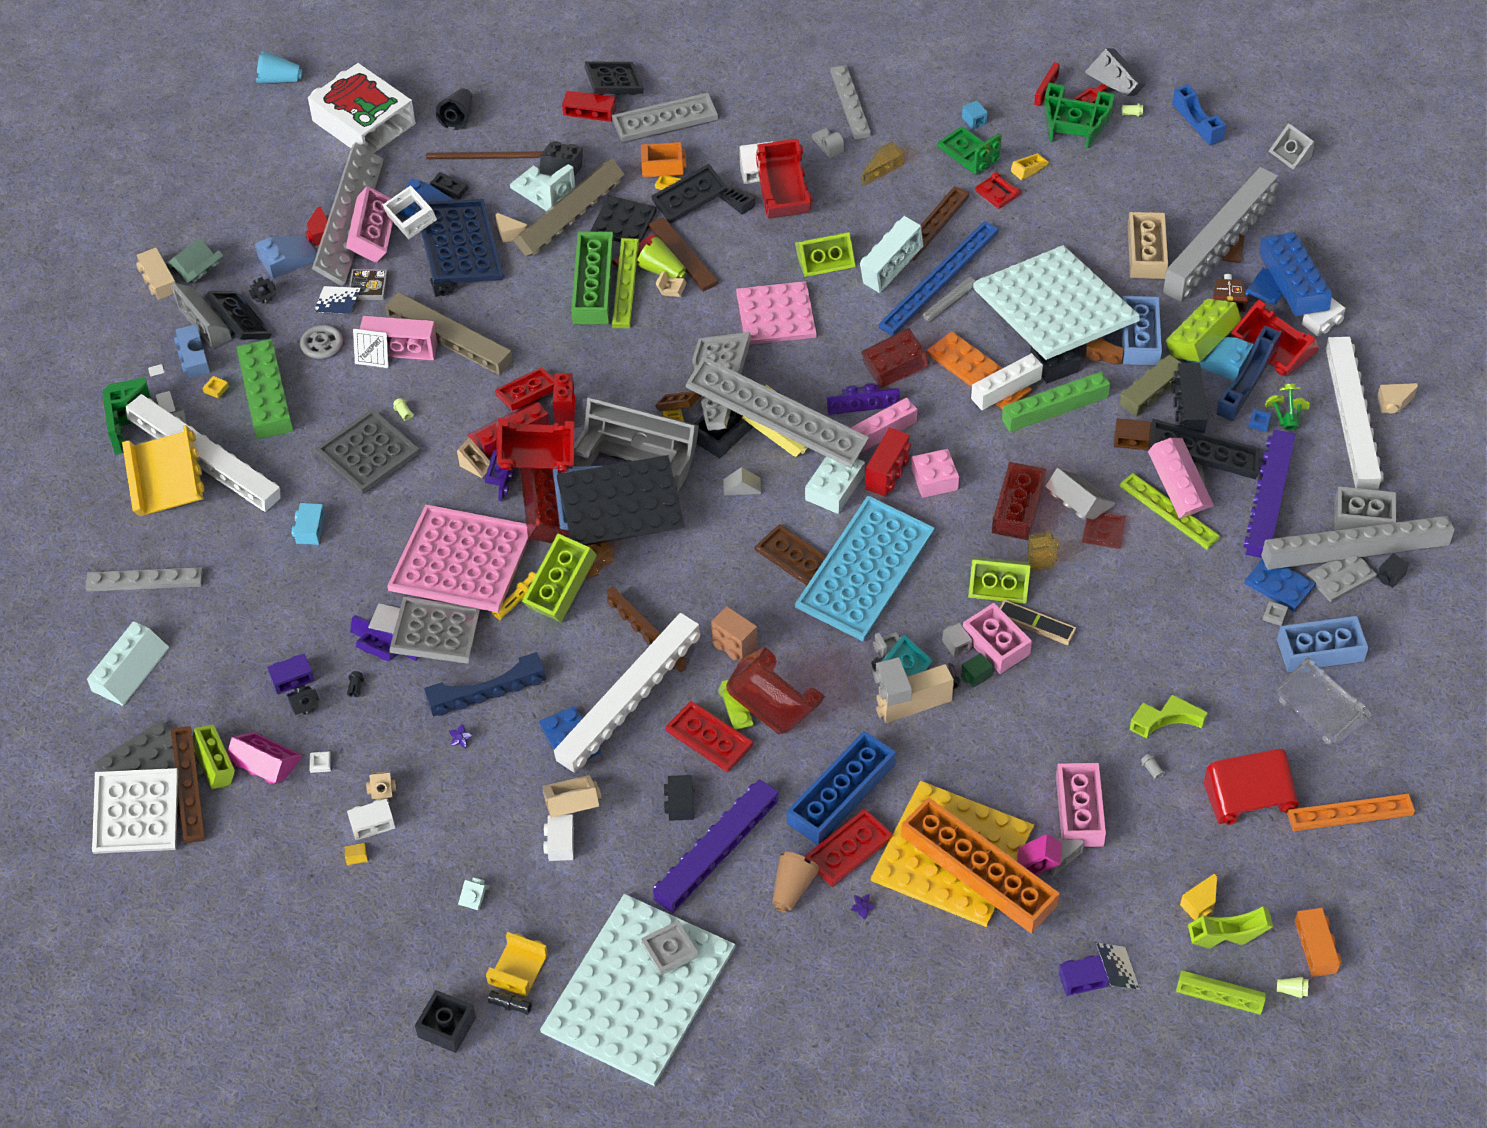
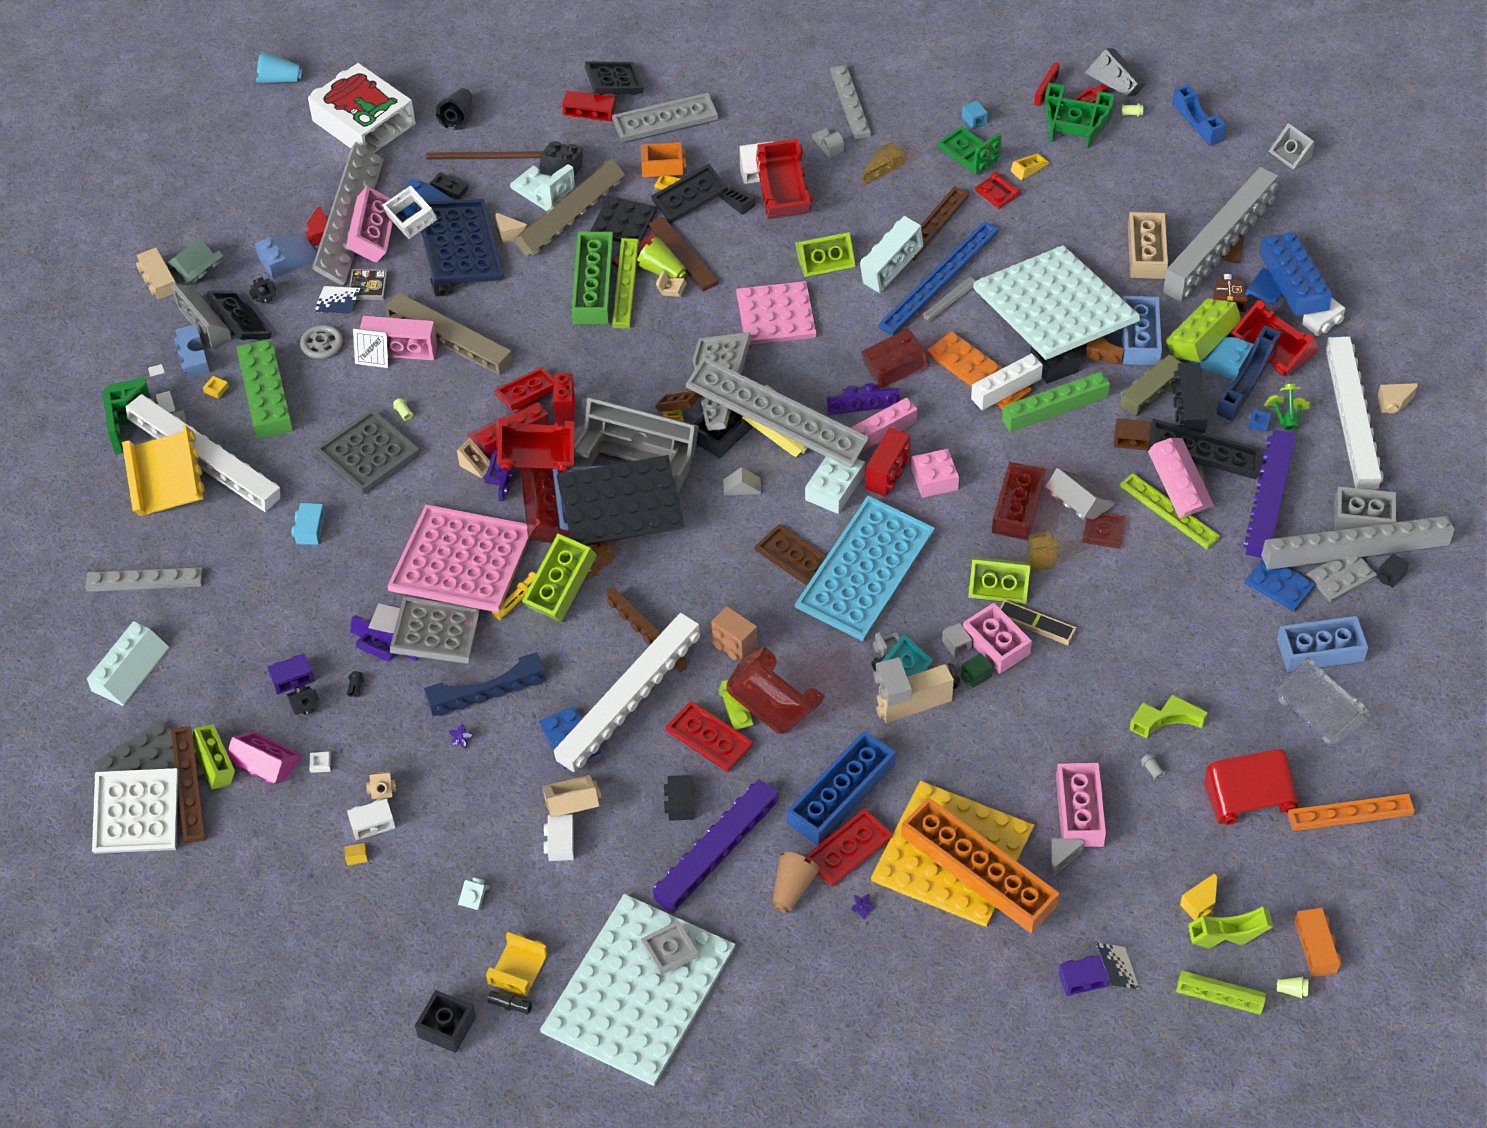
dark pink brick [1017,834,1062,876] -> none
light grey plate [1263,601,1288,626] -> none

